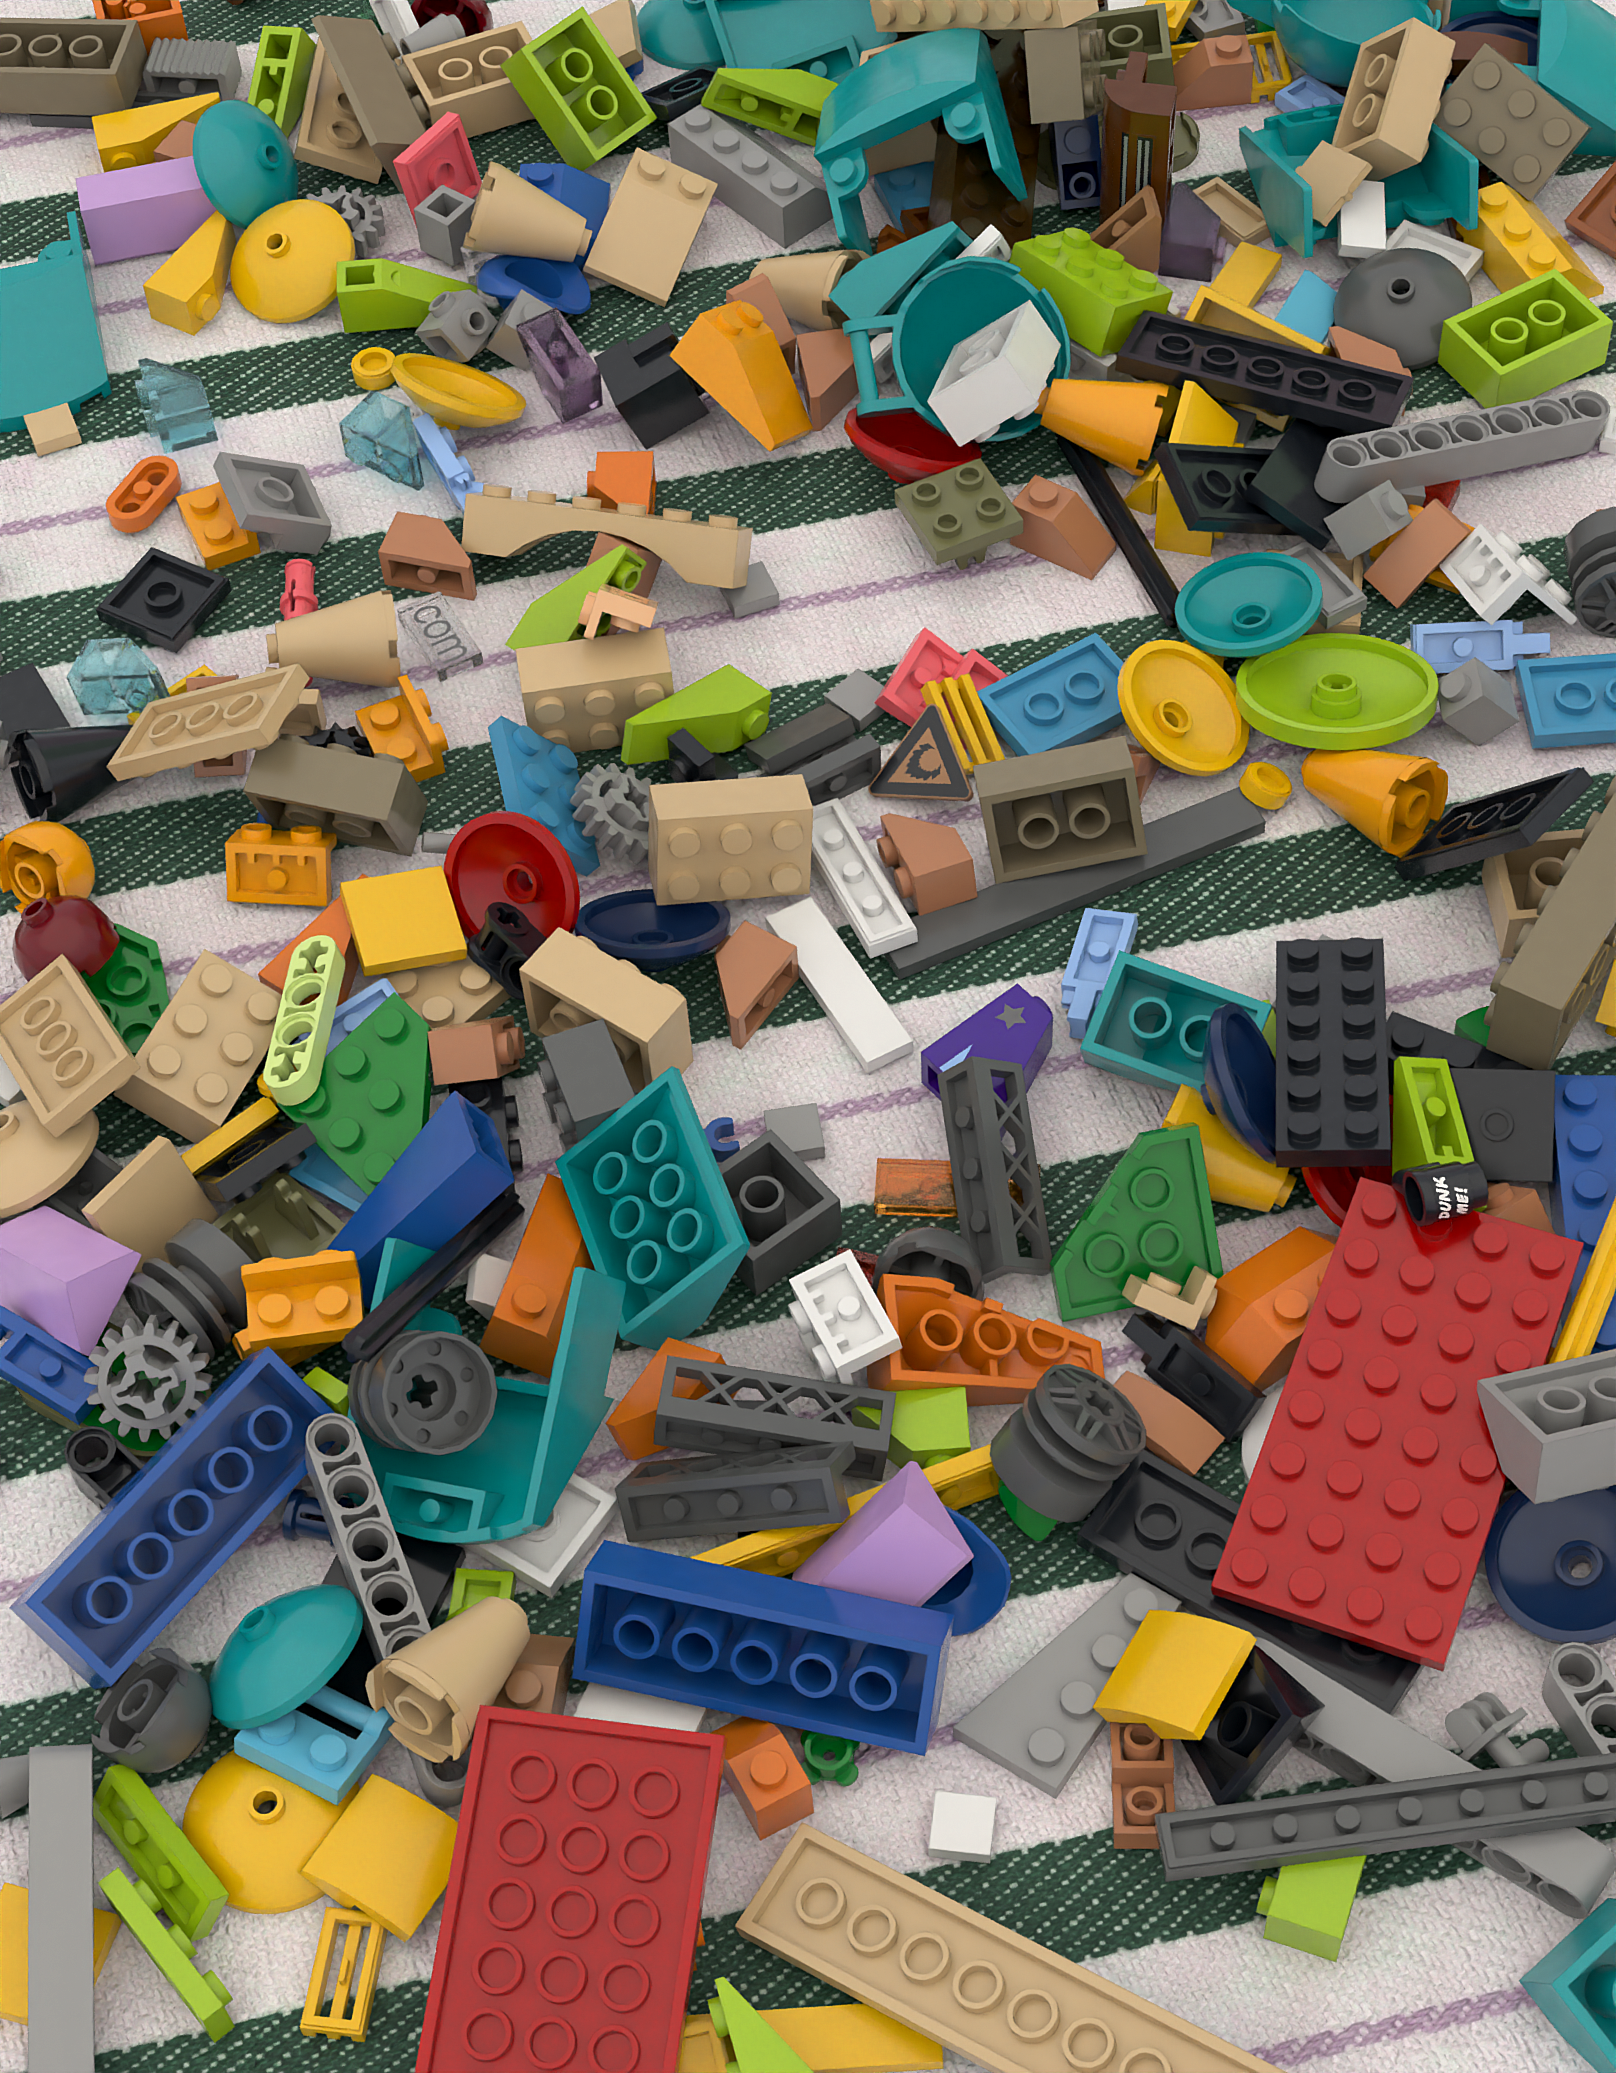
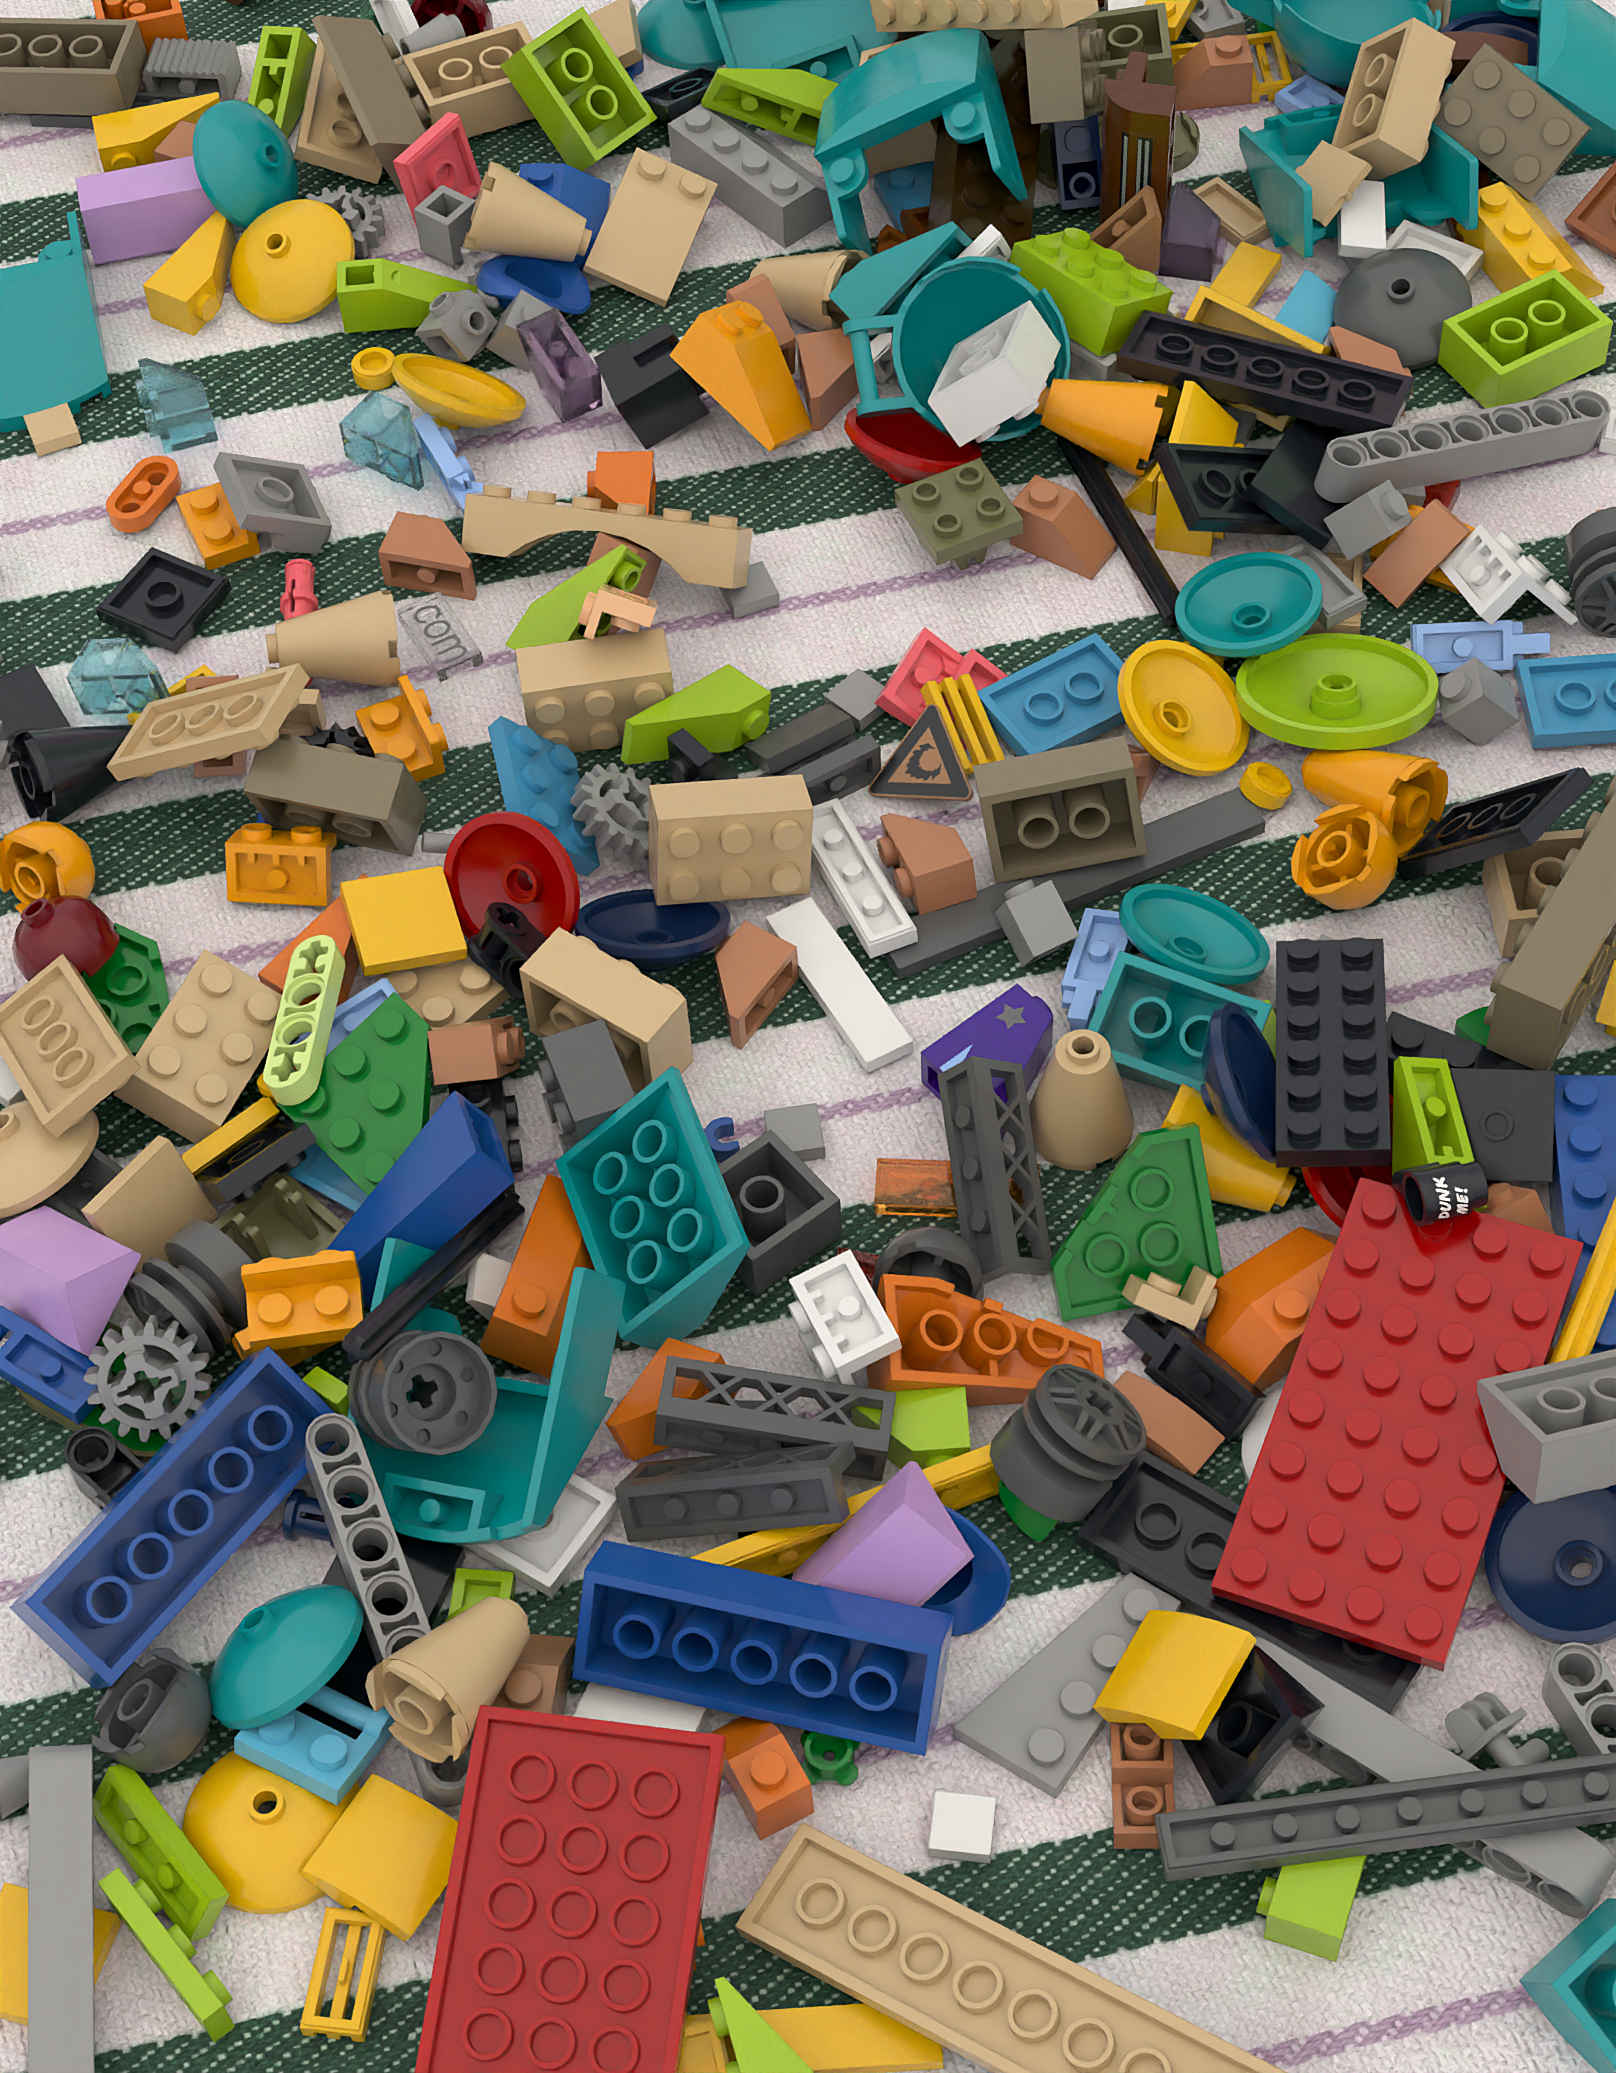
none -> light grey brick [994,879,1080,968]
none -> tan cone [1028,1029,1134,1171]
none -> teal dish [1119,884,1270,987]
none -> light orange cylinder [1291,803,1398,910]

